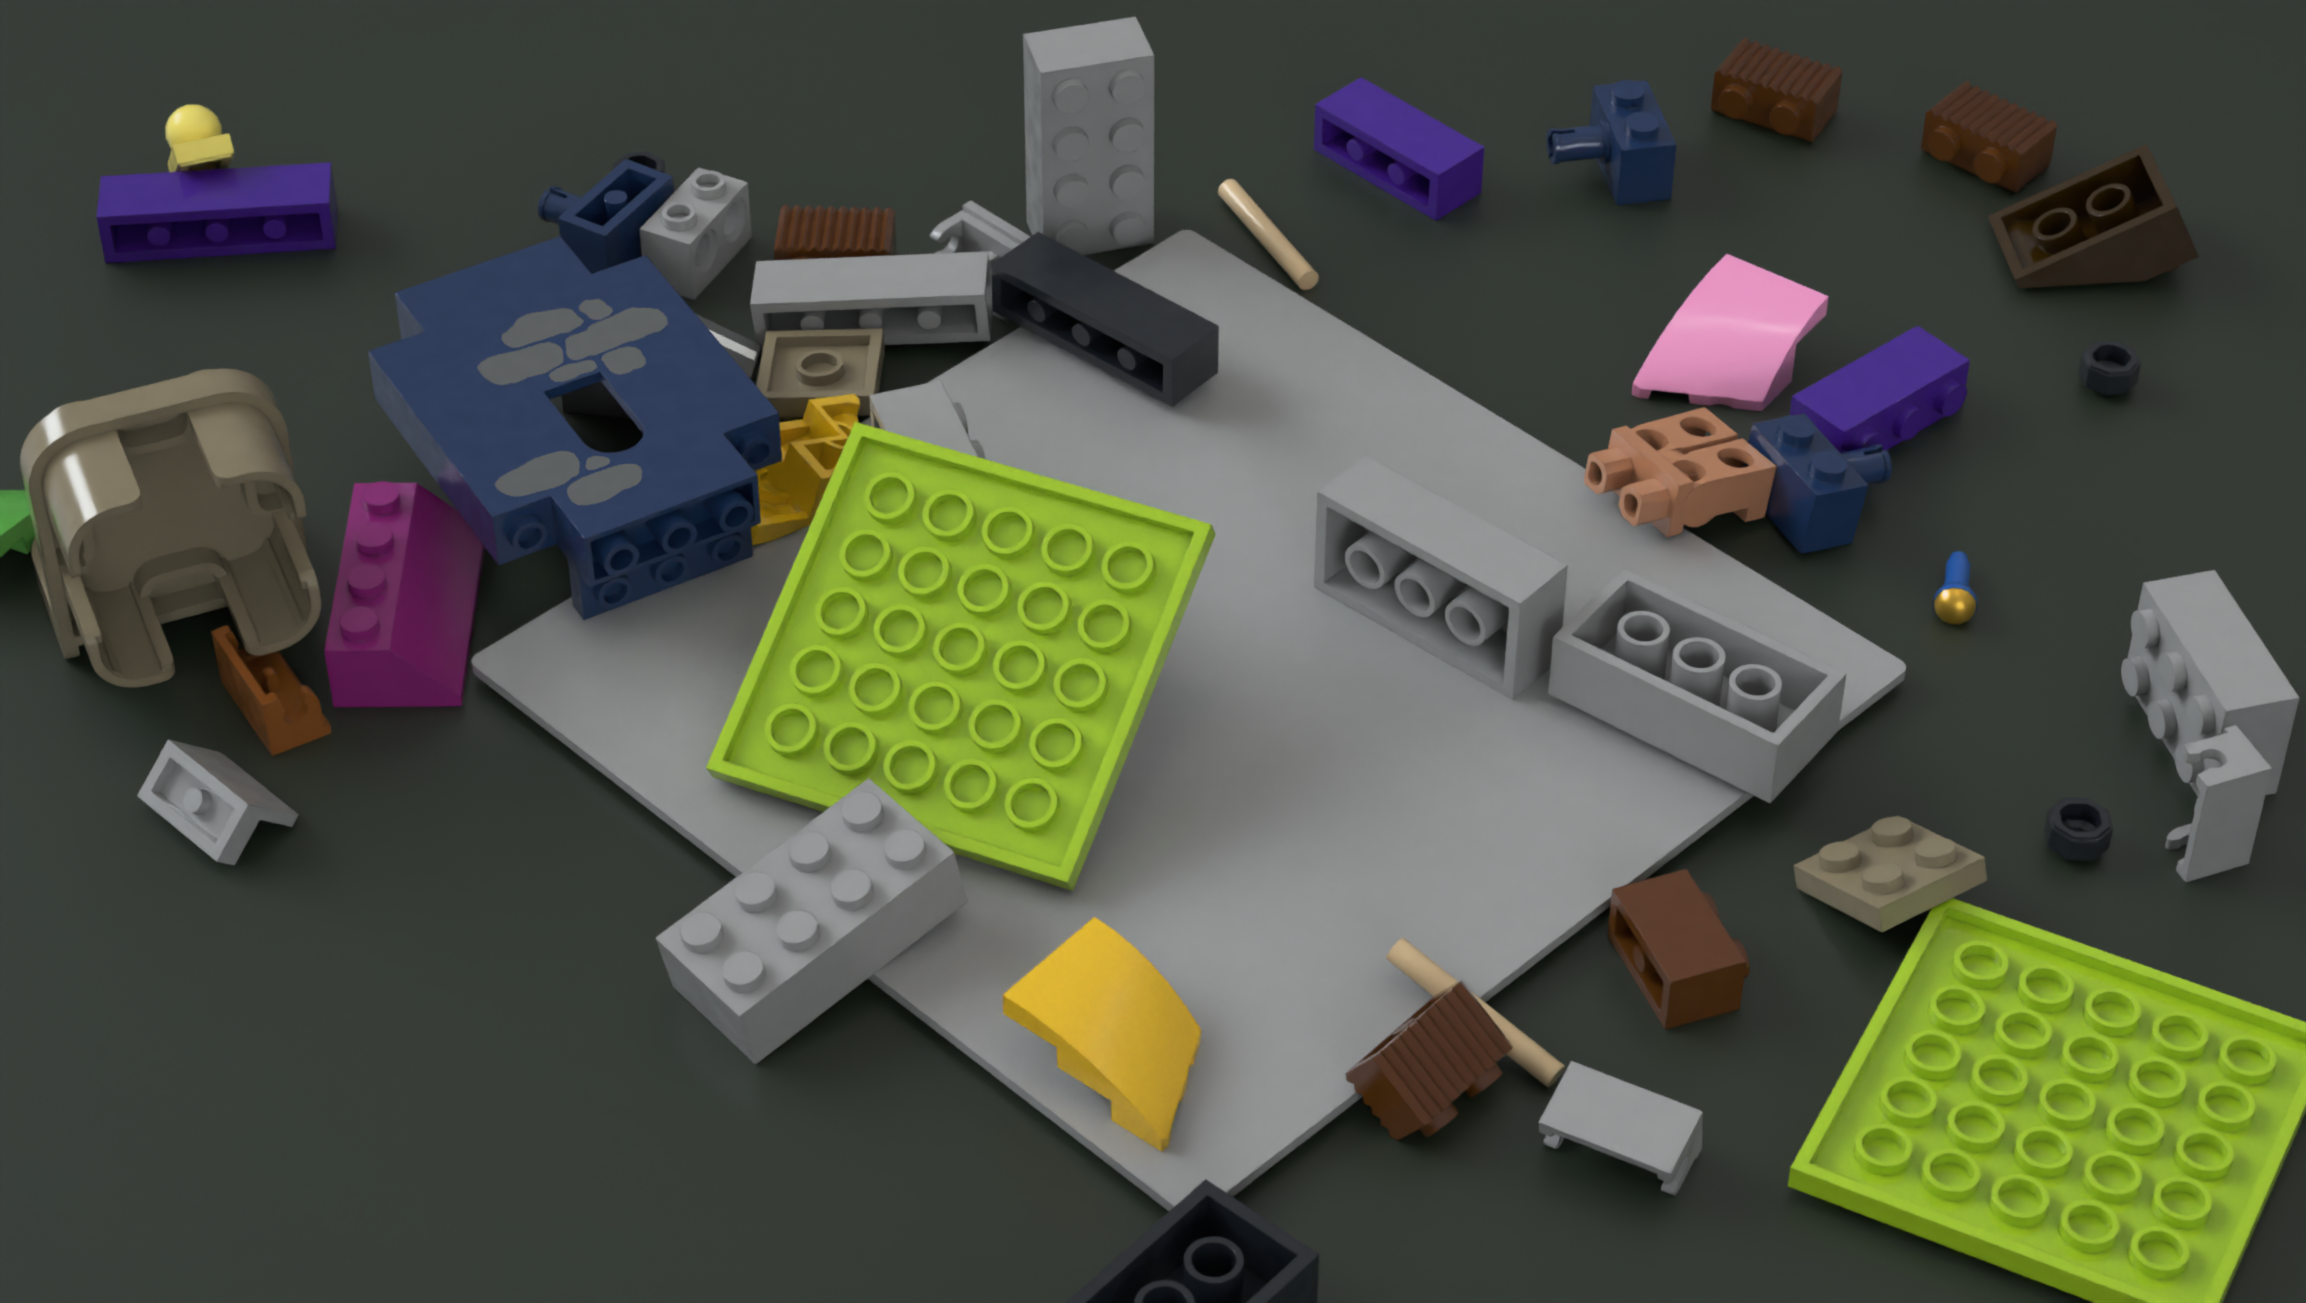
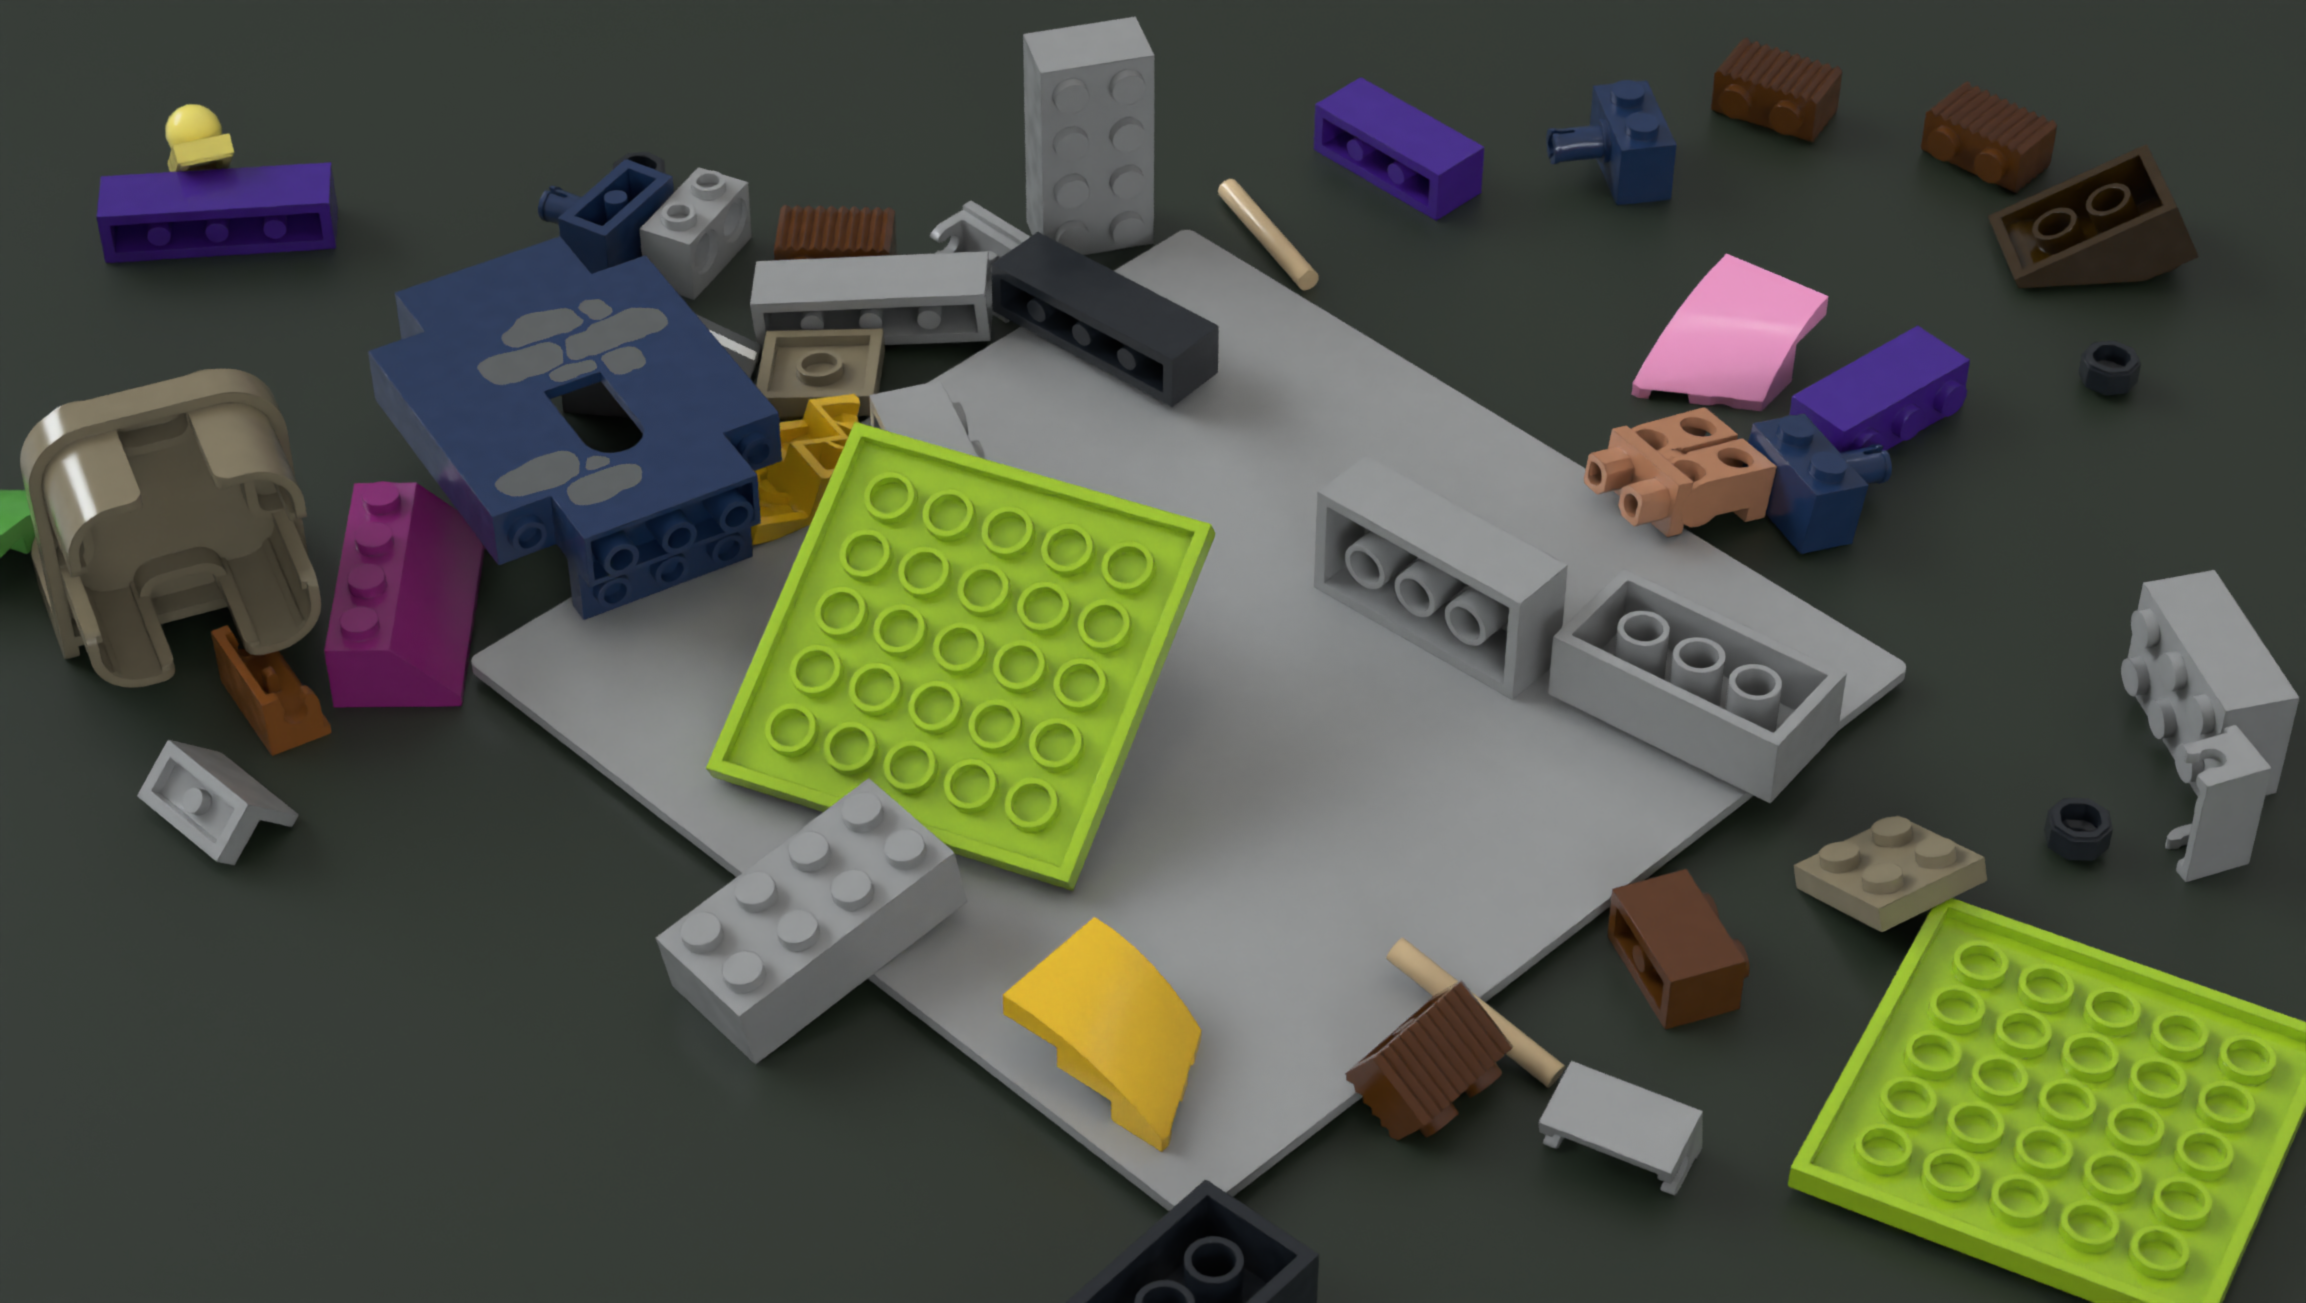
piece [1933,551,1977,625] -> none

